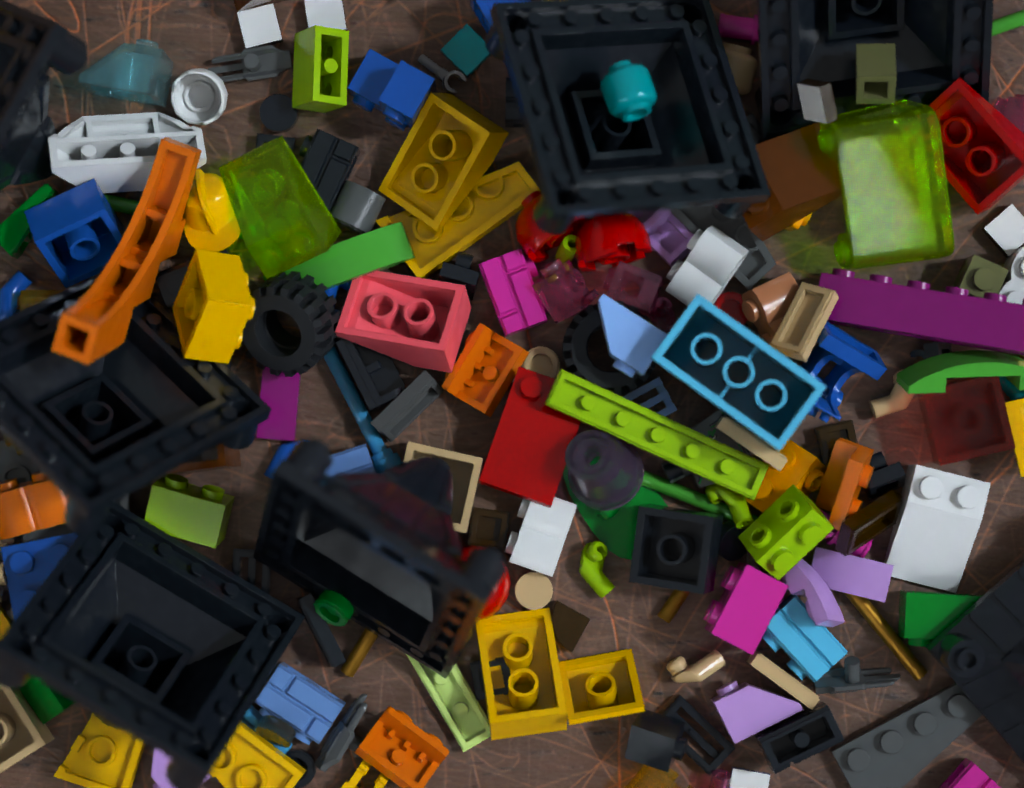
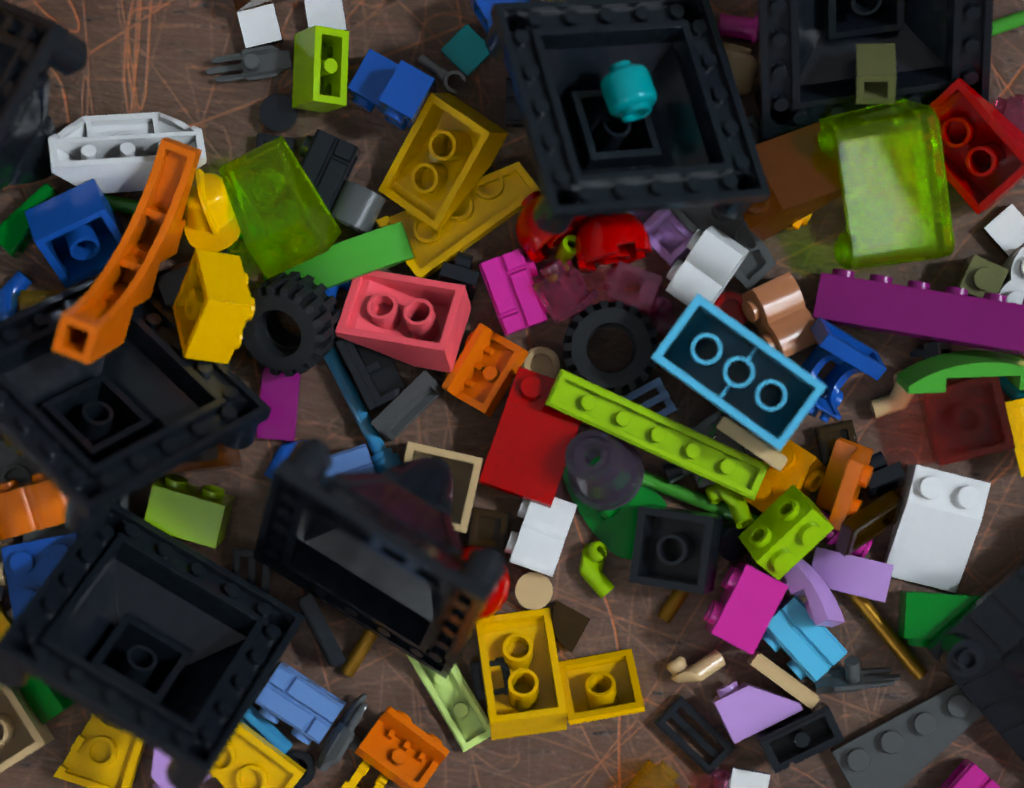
clear light blue slope [78,39,173,107] -> none
white hair [171,68,228,126] -> none
clear smoke tile [256,715,296,748] -> none
green tile [314,590,354,626] -> none
light blue slope [597,294,668,378] -> none
black brick [624,709,688,772] -> none
tan tile [770,282,839,362] -> none
tile [797,78,838,124] -> none

